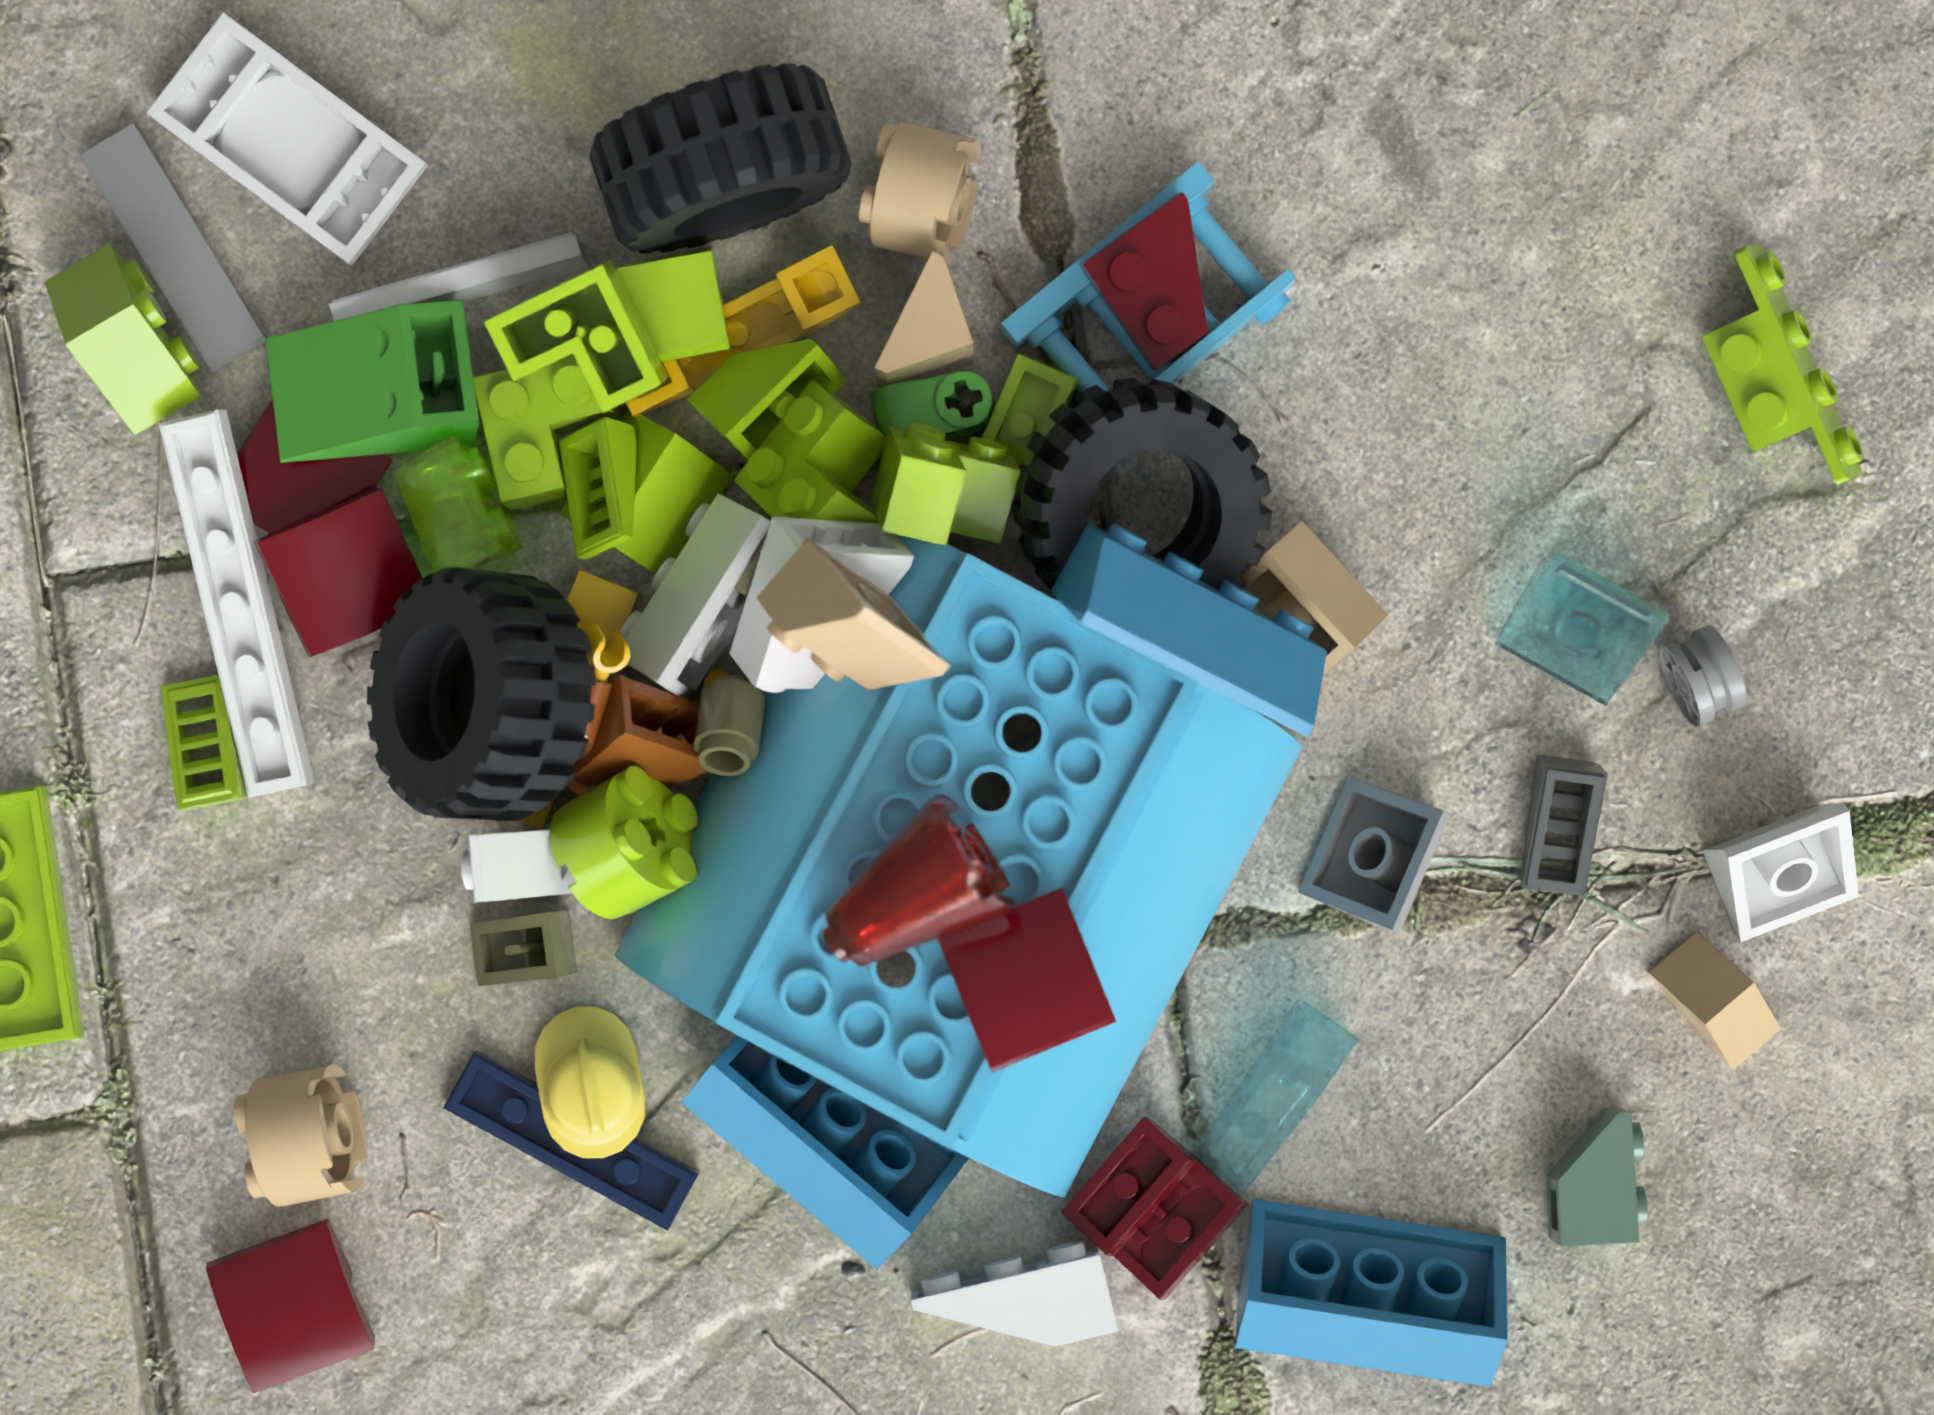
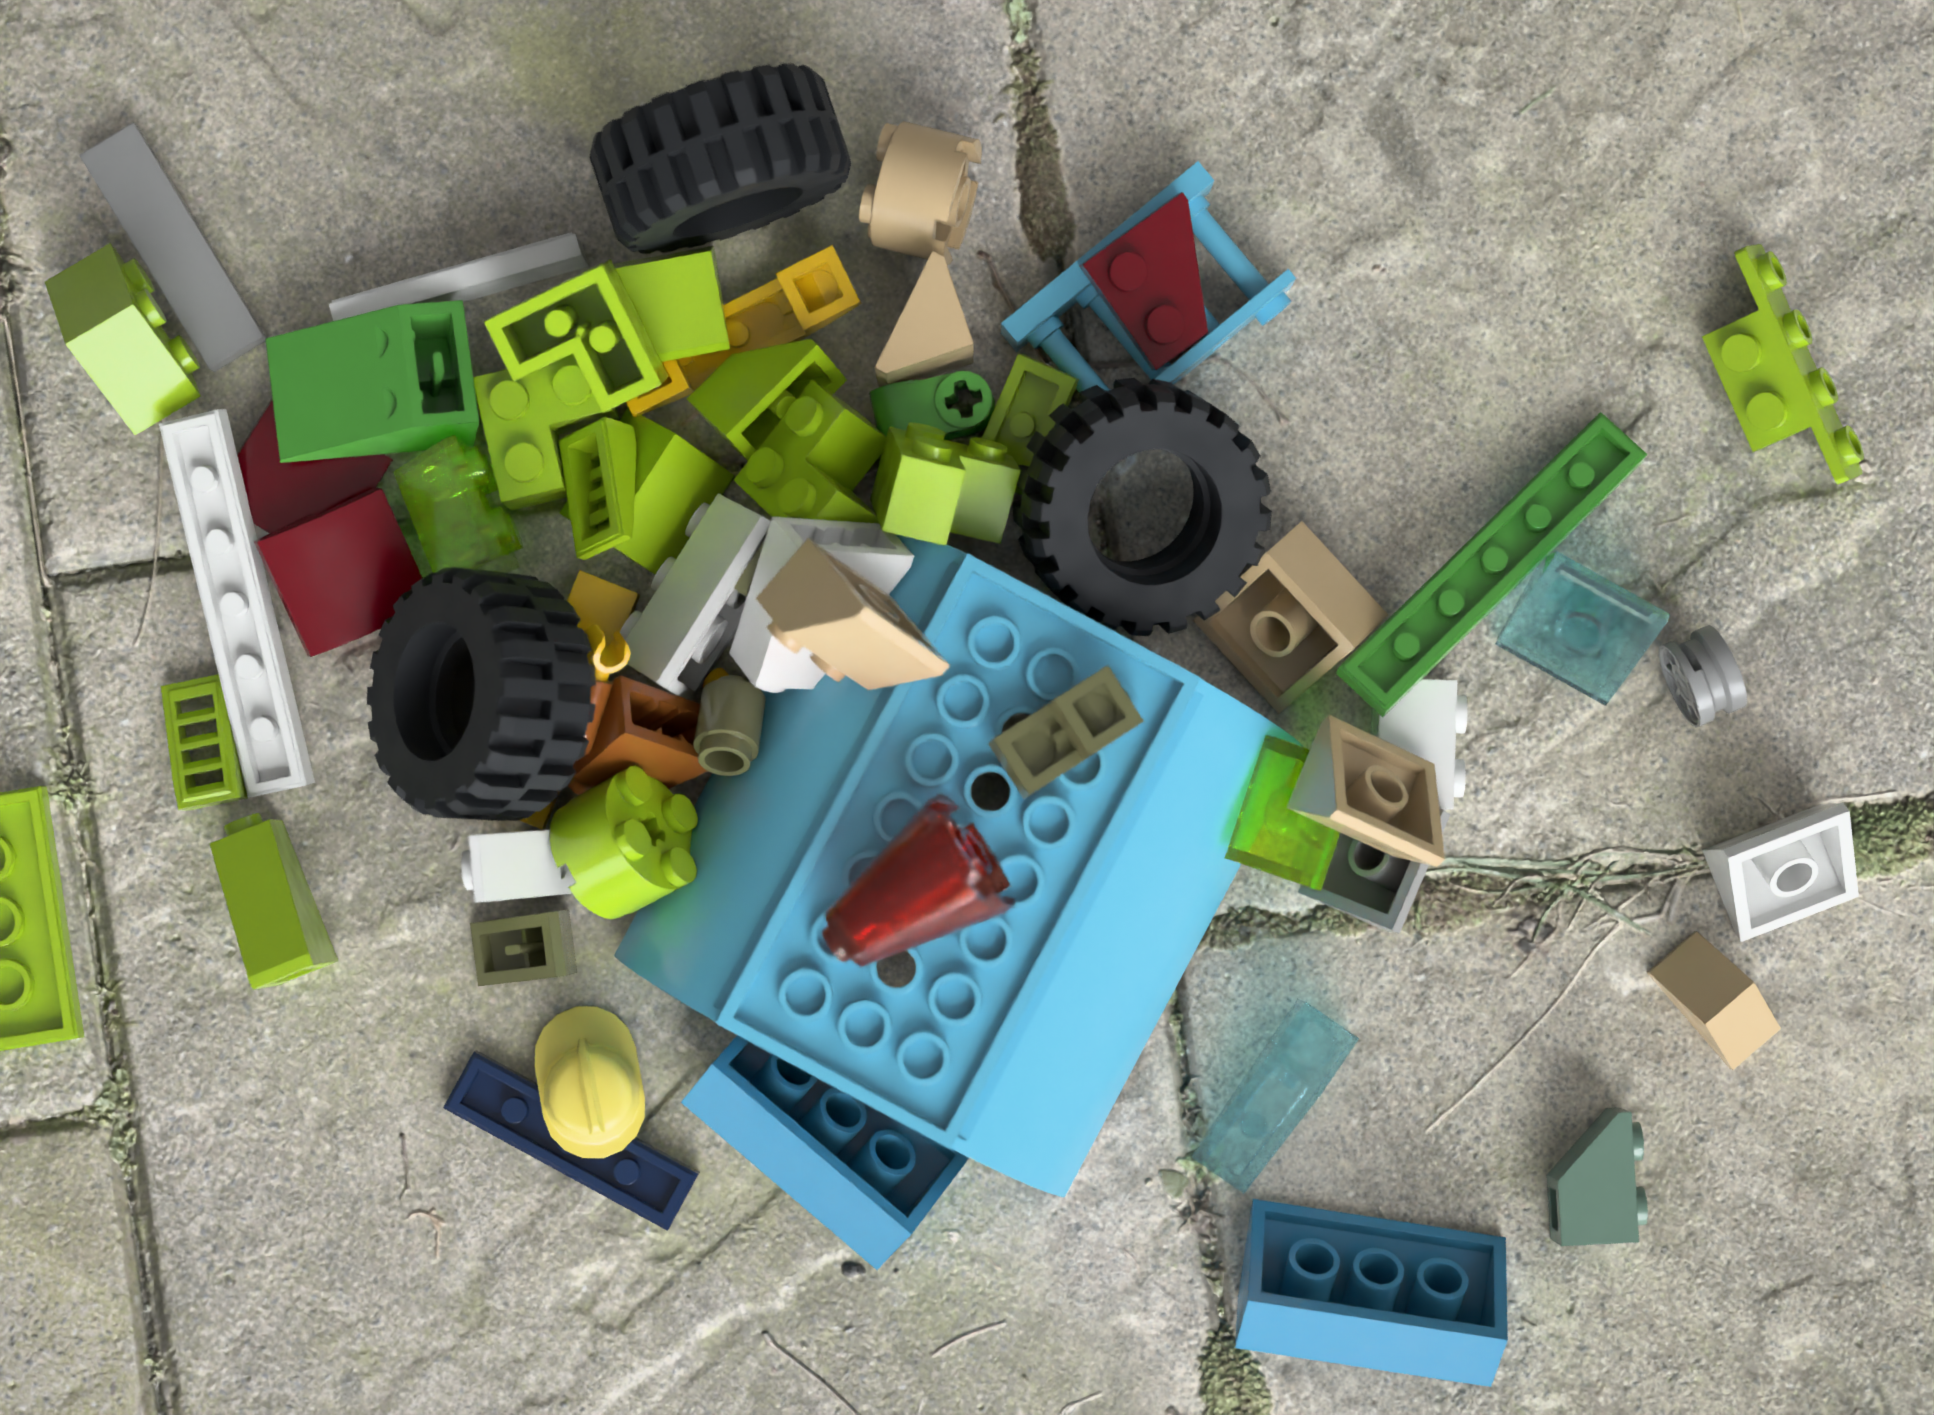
white slope [146,12,428,266] -> none
dark red slope [206,1218,375,1393] -> none
tan brick [233,1064,367,1207] -> none
white slope [911,1241,1118,1346] -> none
dark red slope [937,888,1117,1073] -> none
dark azure slope [1051,523,1327,737] -> none
dark red slope [1061,1116,1249,1300] -> none
dark grey slope [1520,755,1608,896] -> none
none -> lime slope [209,813,339,990]
none -> olive slope [988,665,1144,799]
none -> clear neon green slope [1224,735,1340,891]
none -> tan slope [1287,715,1445,867]
none -> bright green tile [1336,412,1648,717]
none -> white slope [1371,679,1467,810]

